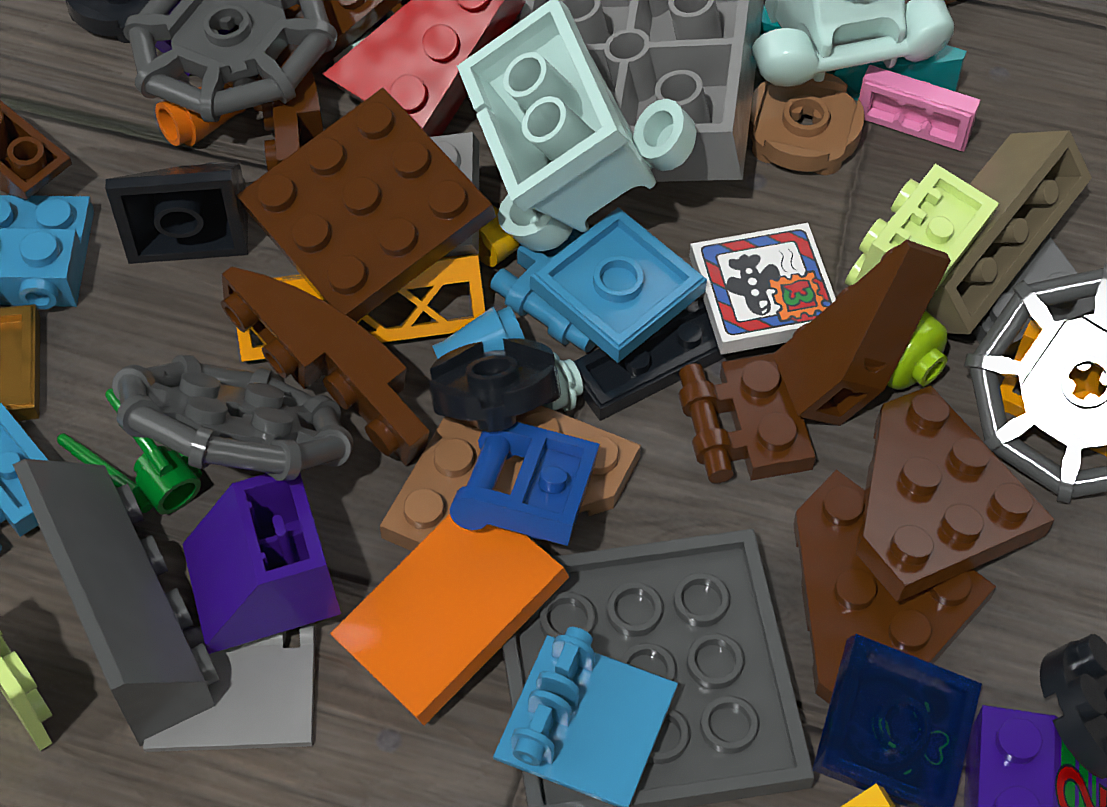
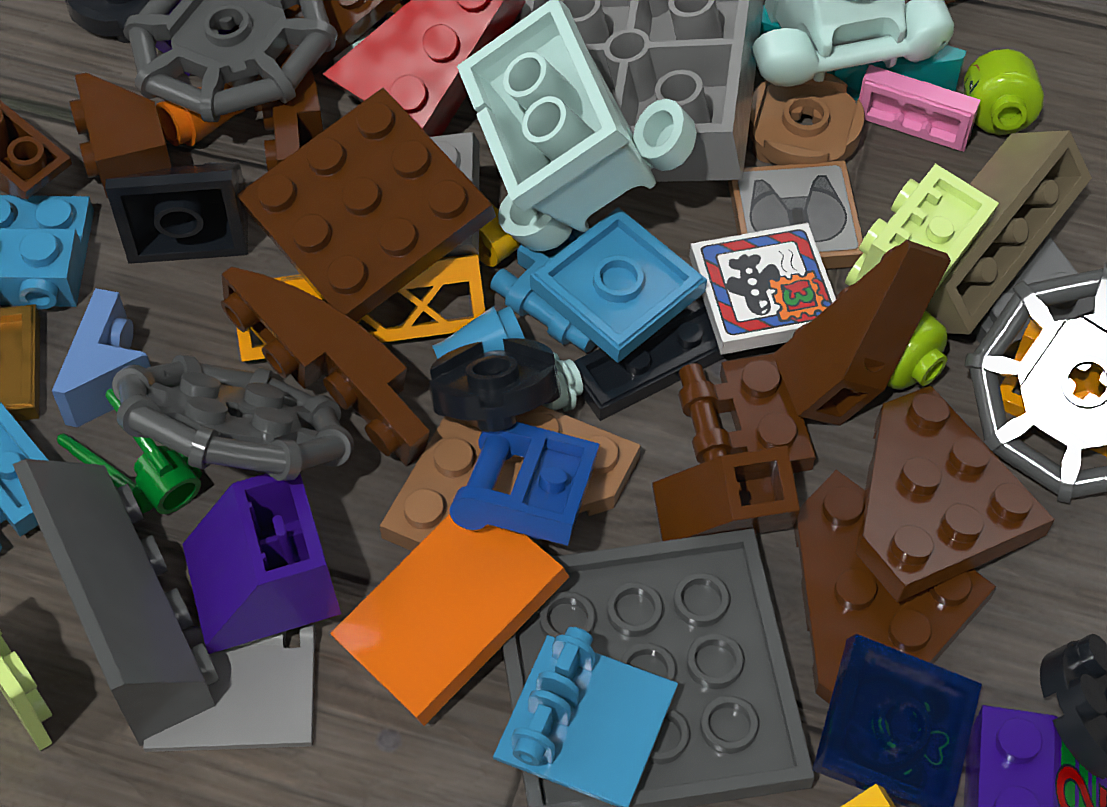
none -> medium blue slope [52,288,151,427]
none -> reddish brown slope [69,73,172,198]
none -> reddish brown slope [652,445,800,541]
none -> tile [728,161,863,269]
none -> lime head [964,49,1044,135]

